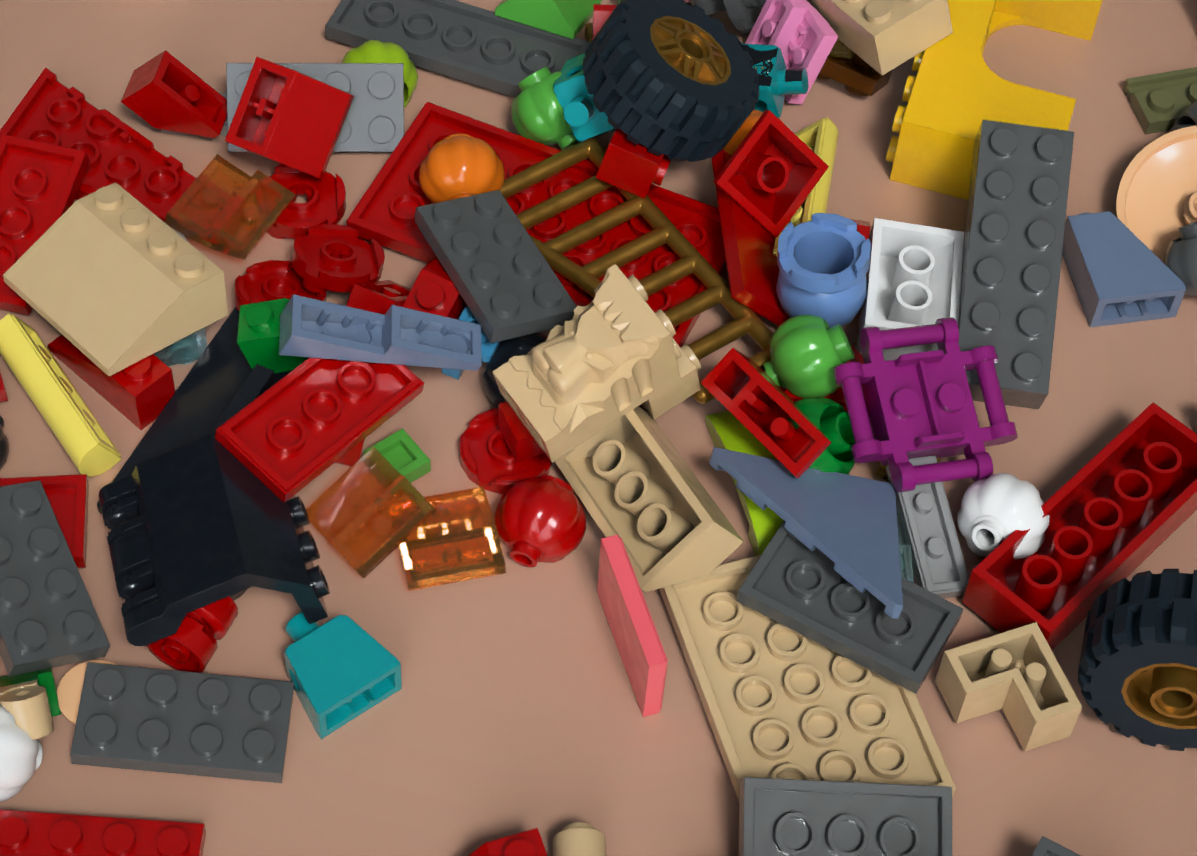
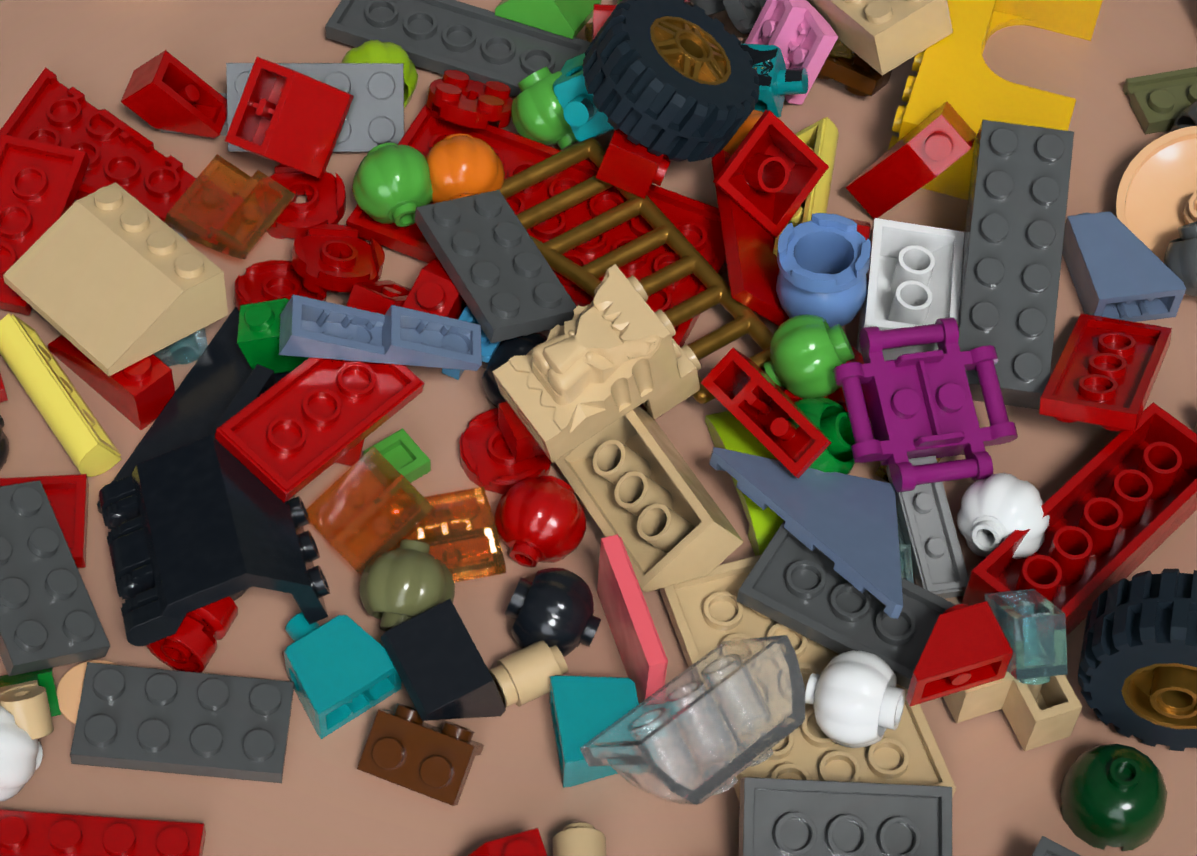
none -> bright green plant [352,143,433,227]
none -> reddish brown bracket [357,703,484,806]
none -> olive plant [359,540,455,631]
none -> black slope [380,599,506,721]
none -> red plate [426,70,513,129]
none -> tan brick [489,641,568,707]
none -> black plant [505,568,601,657]
none -> teal torso [549,676,672,788]
none -> clear windscreen [580,635,805,805]
none -> white plant [805,650,905,748]
none -> red slope [845,101,976,219]
none -> red slope [906,601,1013,707]
none -> clear light blue slope [985,589,1068,685]
none -> red plate [1039,313,1172,431]
none -> dark green cylinder [1060,744,1167,851]

